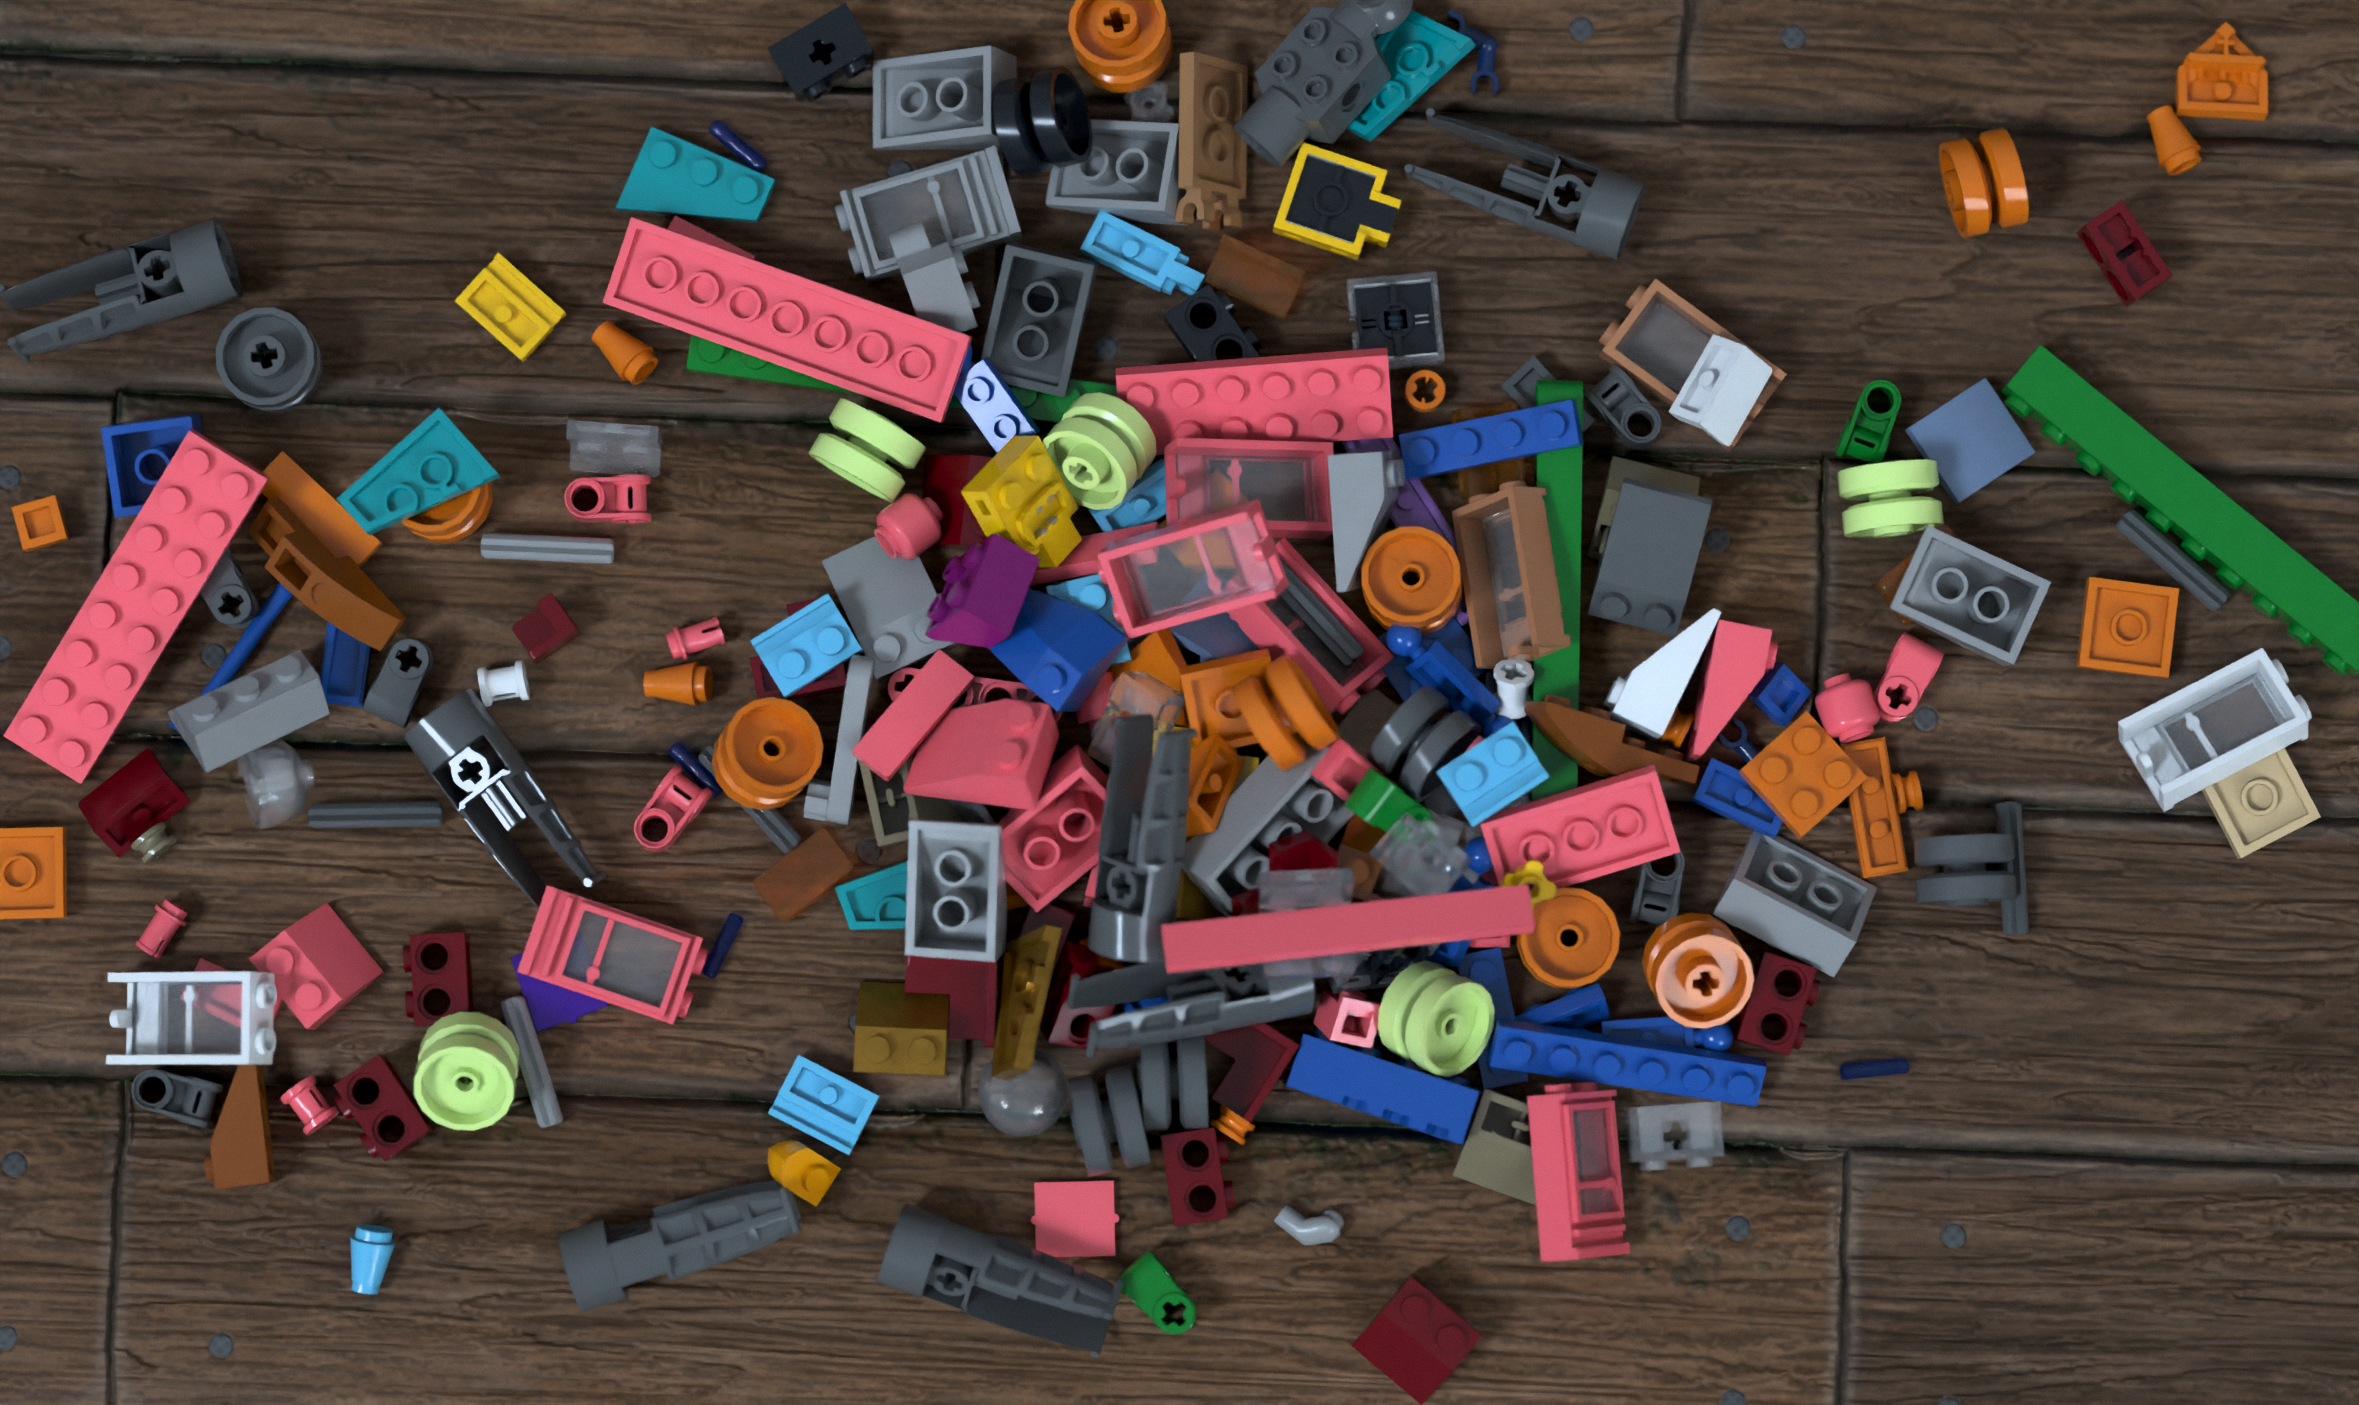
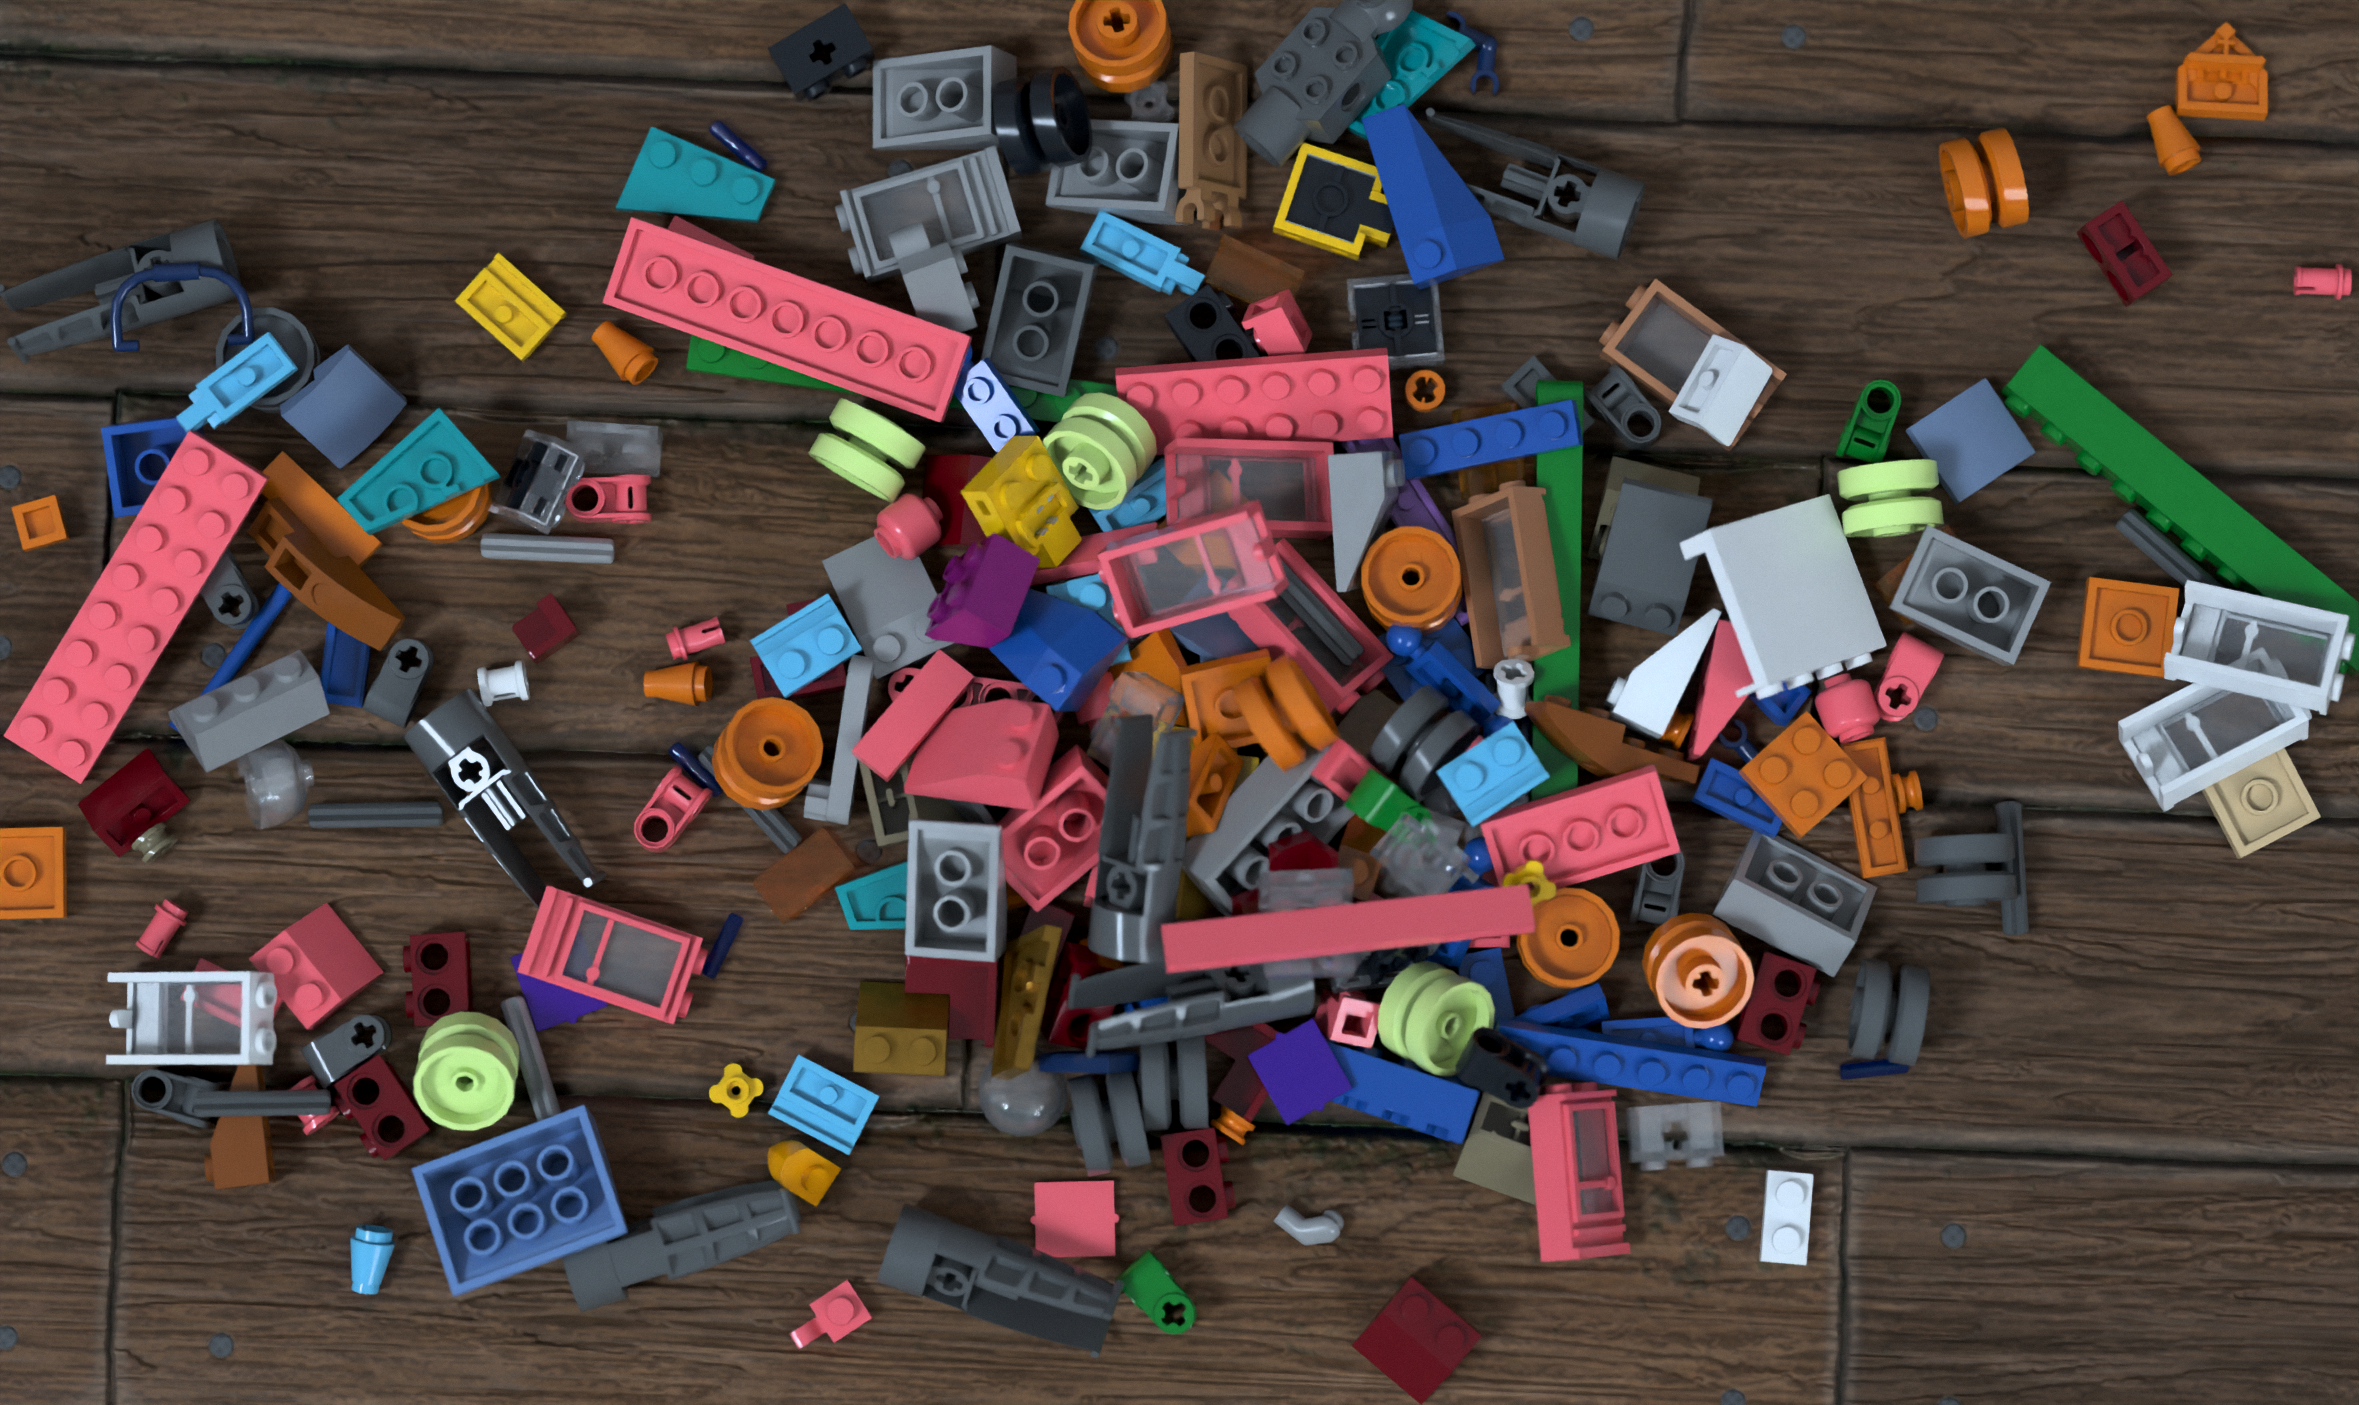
none -> dark blue piece [110,262,255,352]
none -> medium azure hinge [176,332,298,433]
none -> dark grey axle [193,1090,331,1117]
none -> sand blue slope [280,344,407,469]
none -> dark grey piece [301,1015,392,1090]
none -> medium blue slope [411,1105,628,1297]
none -> clear piece [489,429,587,534]
none -> yellow plate [709,1063,764,1118]
none -> coral plate [790,1280,872,1349]
none -> dark blue tile [1039,1050,1139,1074]
none -> coral brick [1241,289,1313,356]
none -> dark purple piece [1248,1018,1353,1126]
none -> blue wedge [1362,104,1505,290]
none -> black piece [1455,1027,1549,1109]
none -> white panel [1679,494,1887,700]
none -> white plate [1759,1170,1814,1265]
none -> dark grey wheel [1847,958,1930,1066]
none -> door [2164,580,2356,715]
none -> coral pin [2293,264,2352,300]

